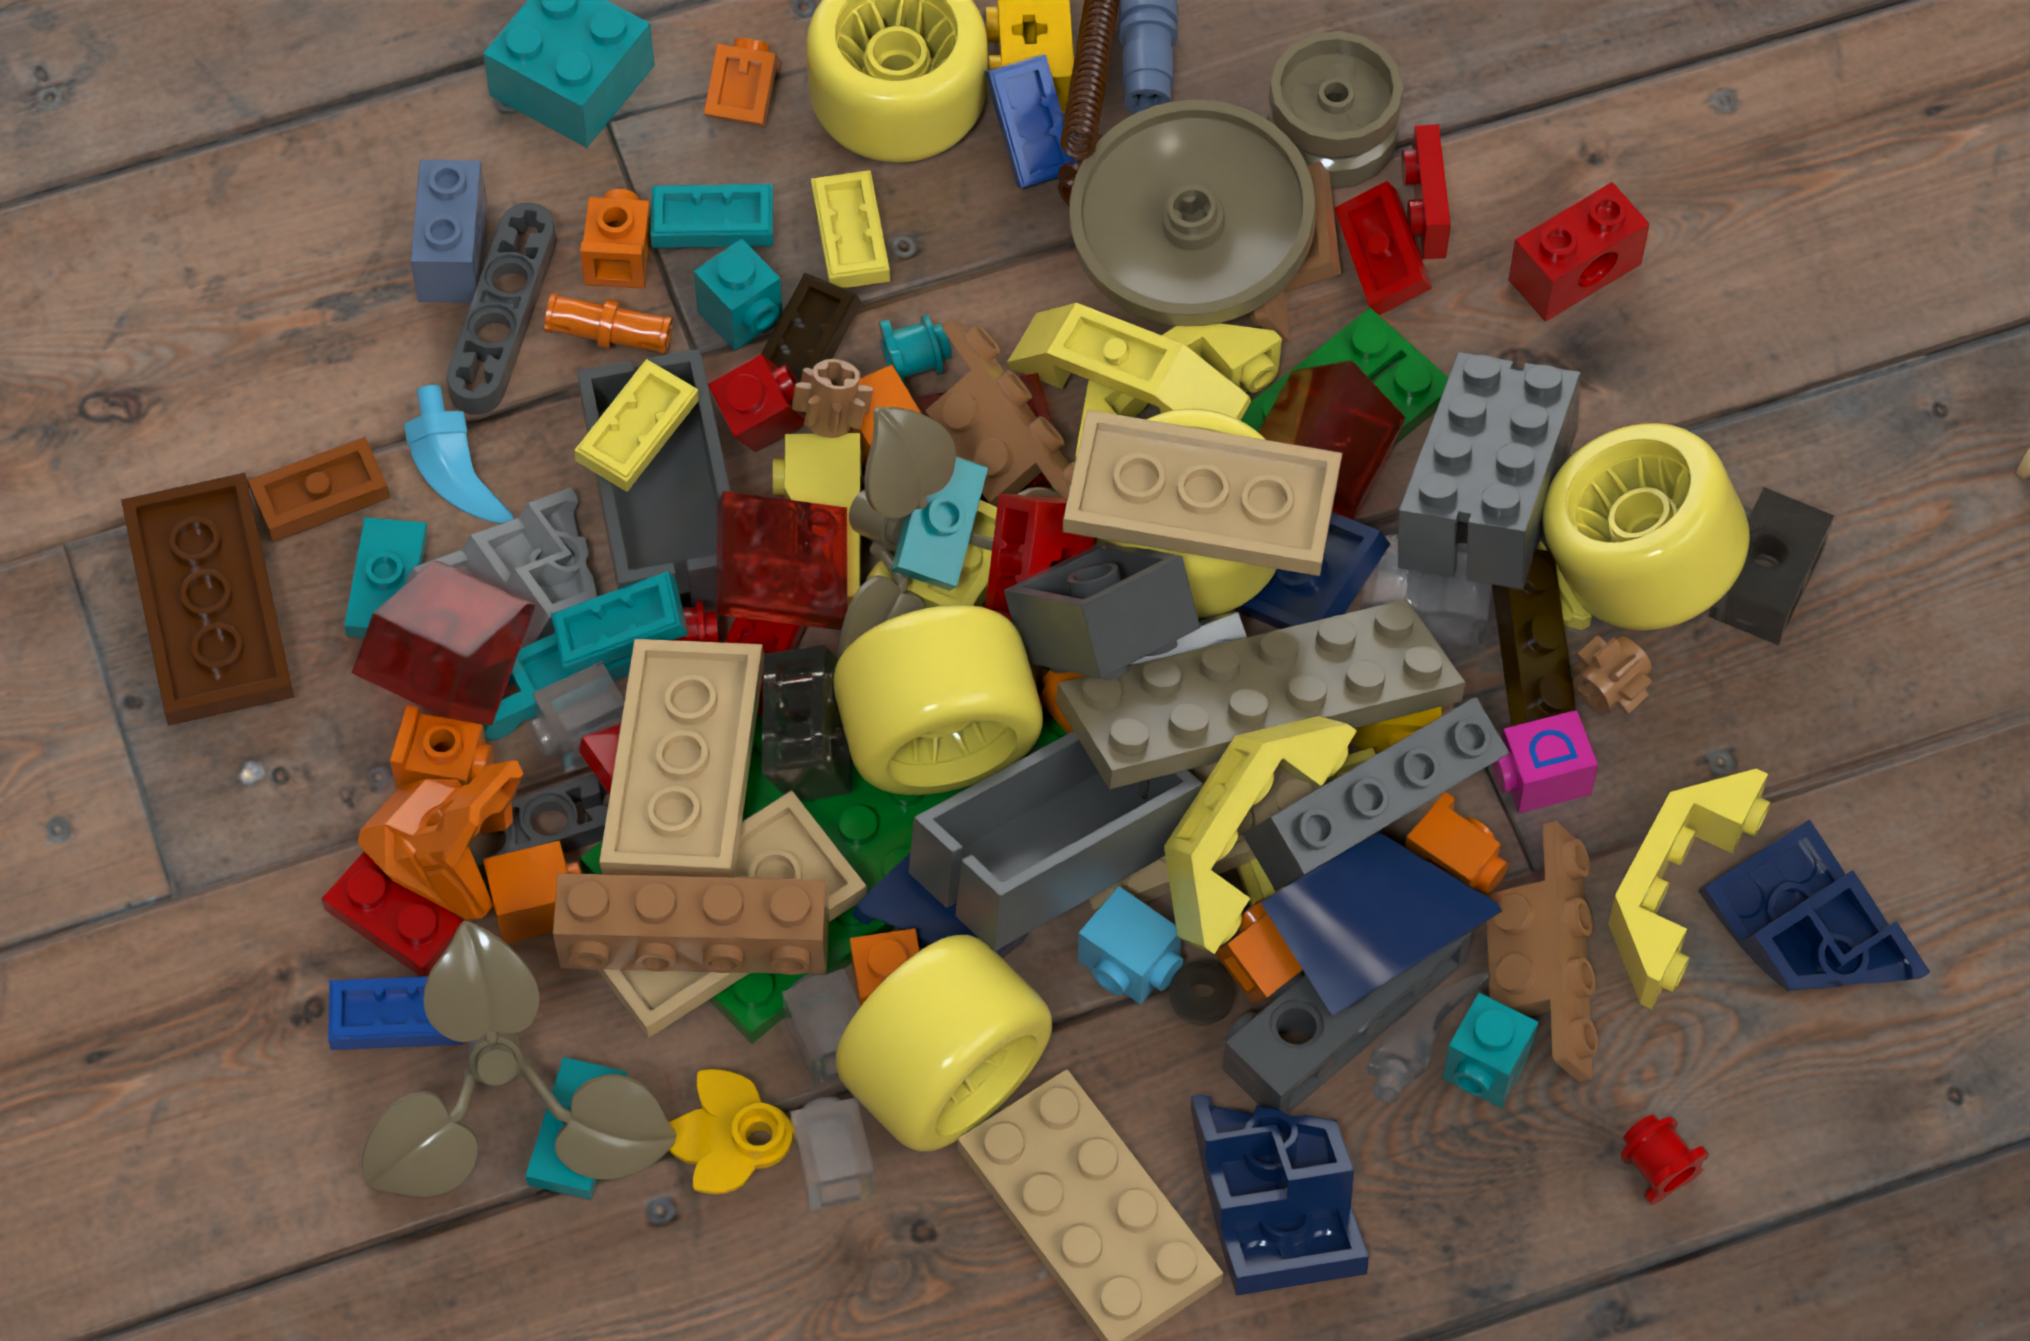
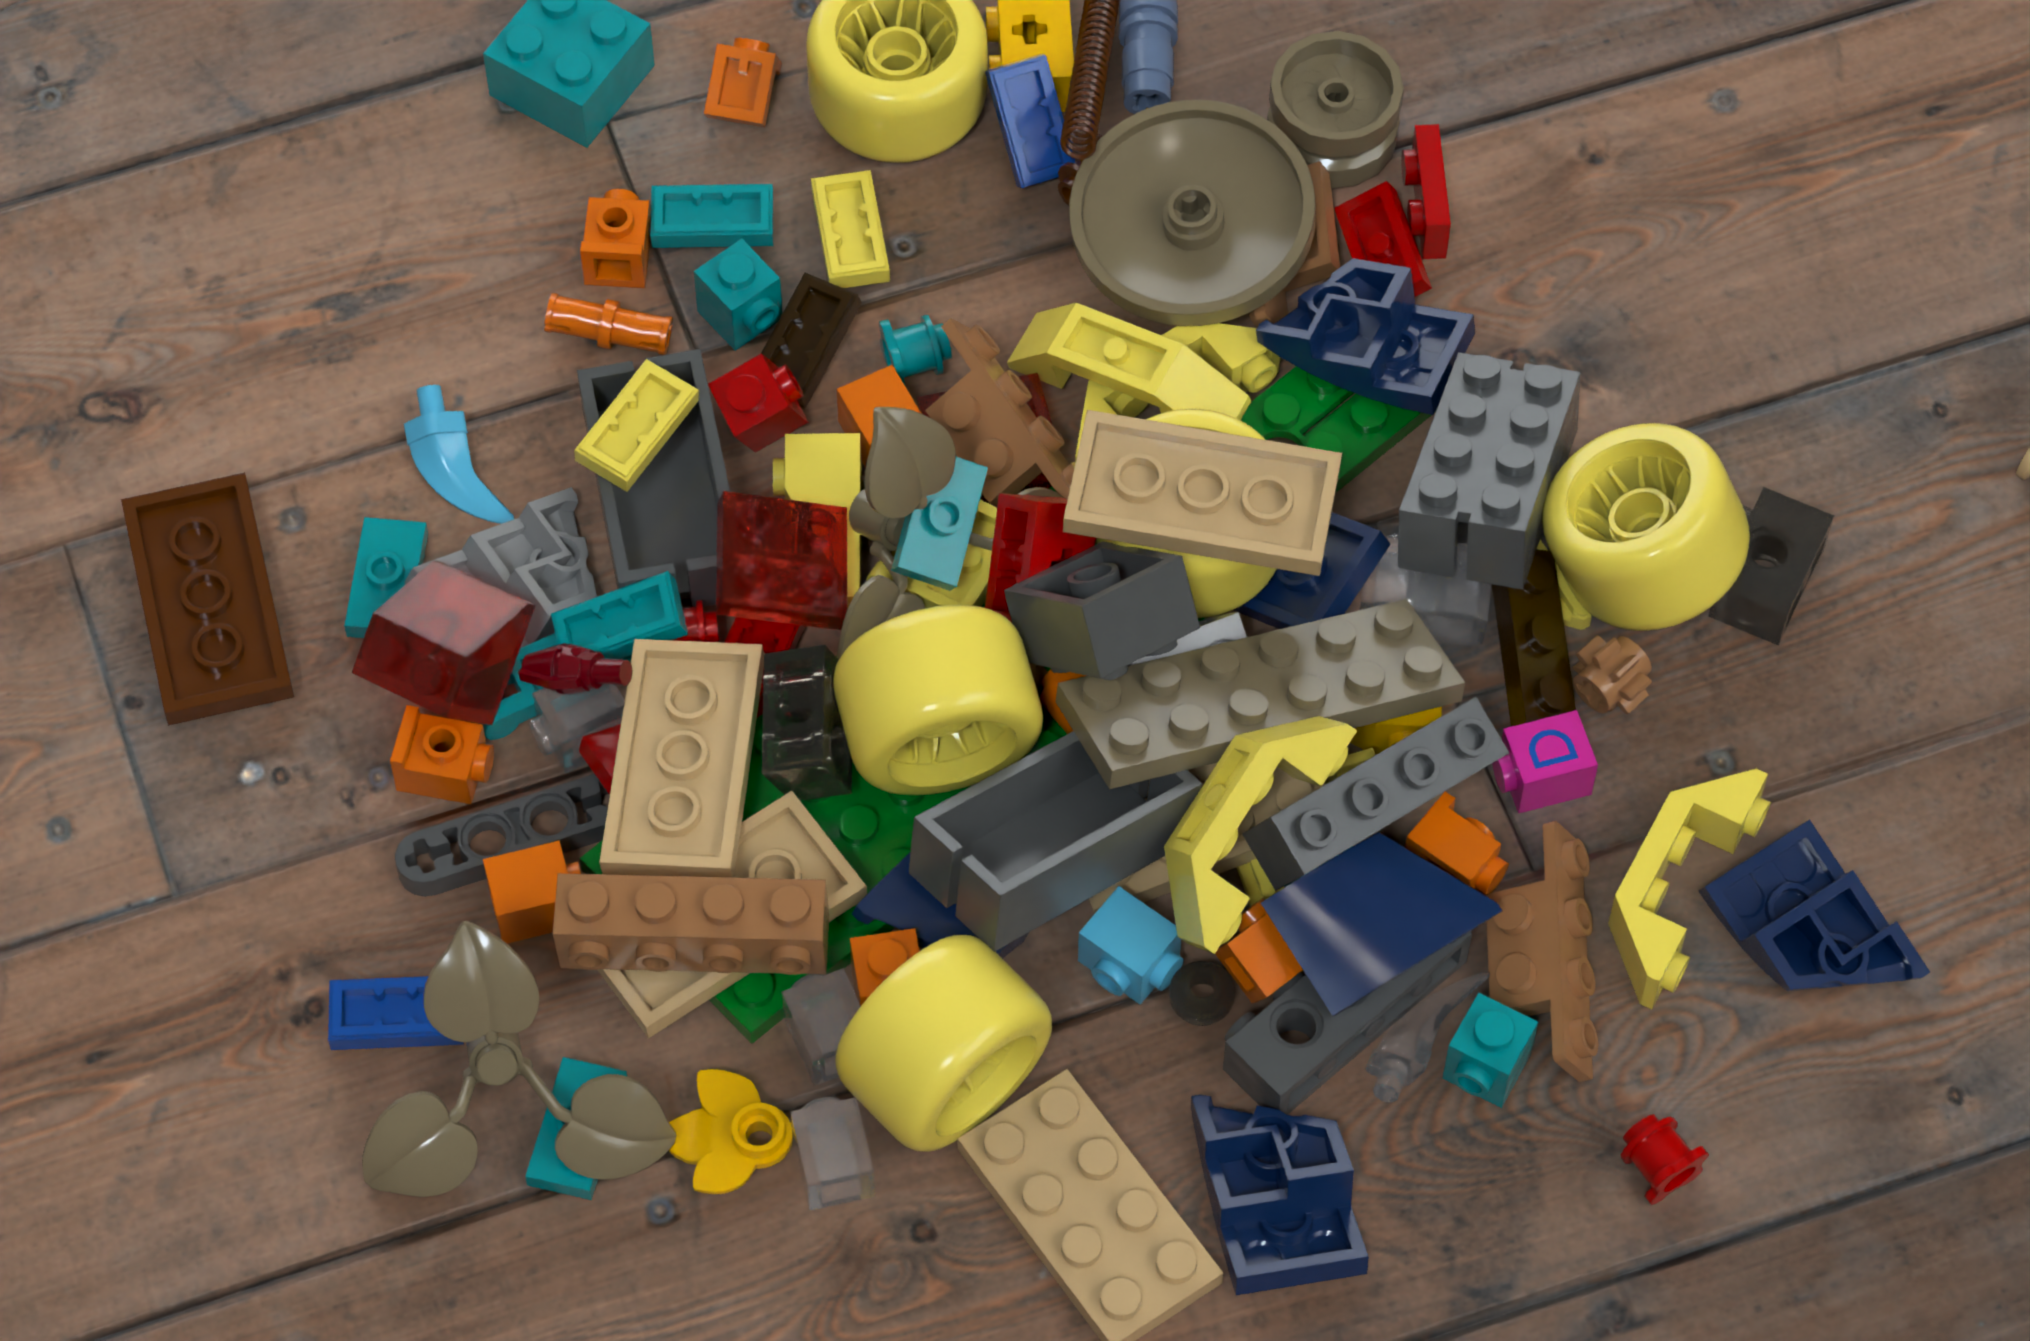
dark orange plate [248,437,390,542] -> none
red plate [322,851,464,977] -> none
orange piece [358,760,524,921] -> none
sand blue brick [411,160,487,303] -> none
dark grey beam [446,203,556,415] -> none
medium nougat gear [792,359,873,438] -> none
clear red slope [1258,360,1405,520] -> none
red brick [1508,182,1650,322] -> none
none -> dark red piece [518,643,633,695]
none -> dark blue slope [1256,258,1476,415]

